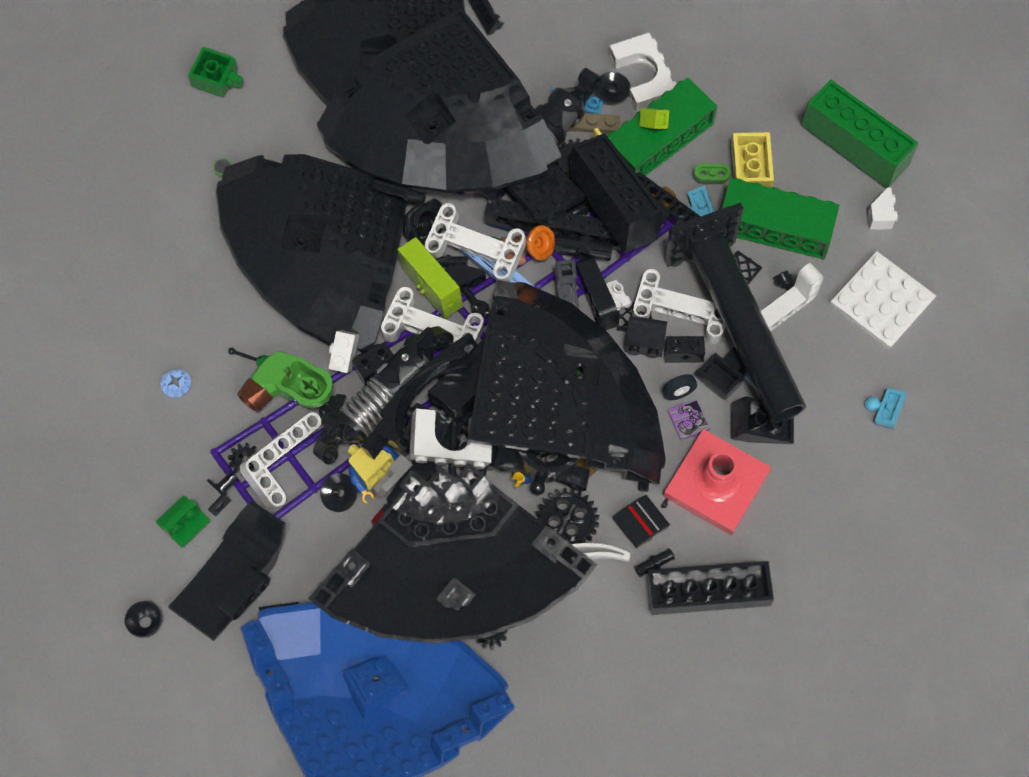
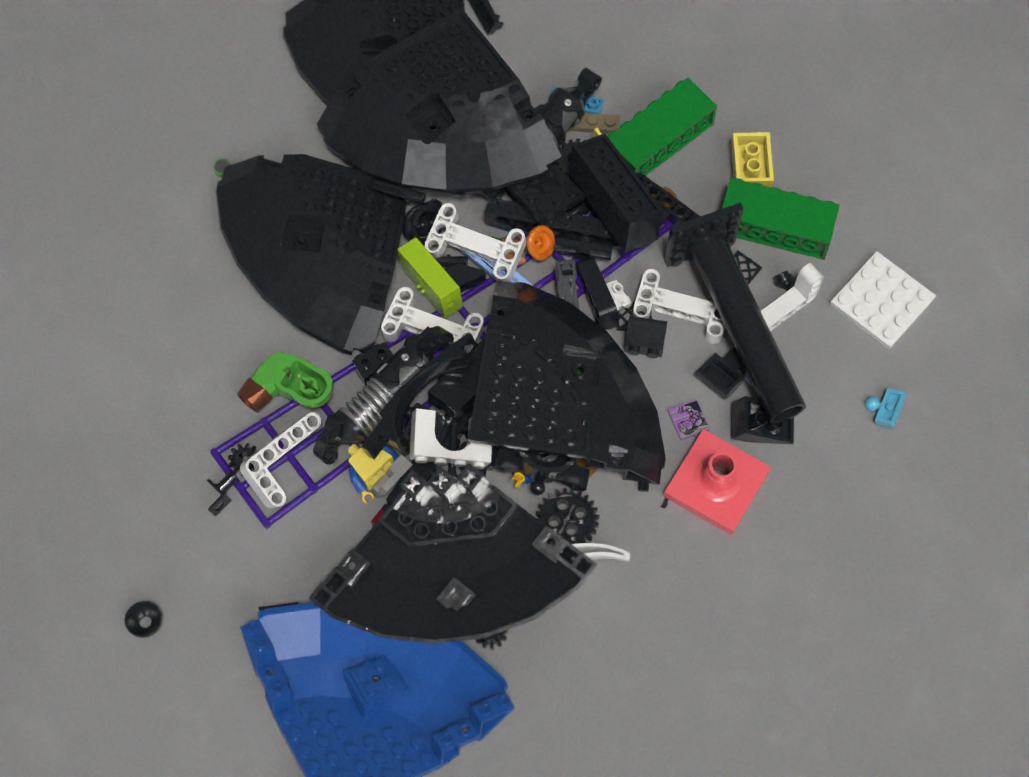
green bracket [156,495,210,548] -> none
light blue gear [160,368,191,397] -> none
black beam [168,501,286,641] -> none
green hinge [188,47,244,97] -> none
black hinge [228,347,269,366] -> none
black plate [319,394,347,426] -> none
black dish [320,473,357,512] -> none
white brick [328,330,360,373] -> none
black plate [462,286,490,319] -> none
black dish [595,72,631,104] -> none
white arch [609,33,676,112] -> none
black slope [613,495,670,549] -> none
black pin [634,548,675,577] -> none
lime panel [639,108,669,129] -> none
black brick [647,561,774,615] -> none
black bush [663,374,697,400] -> none
black brick [665,336,705,363] -> none
medium azure plate [678,185,715,218] -> none
bright green plate [694,163,731,183] -> none
green brick [802,79,918,188] -> none
white slope [868,187,898,230] -> none

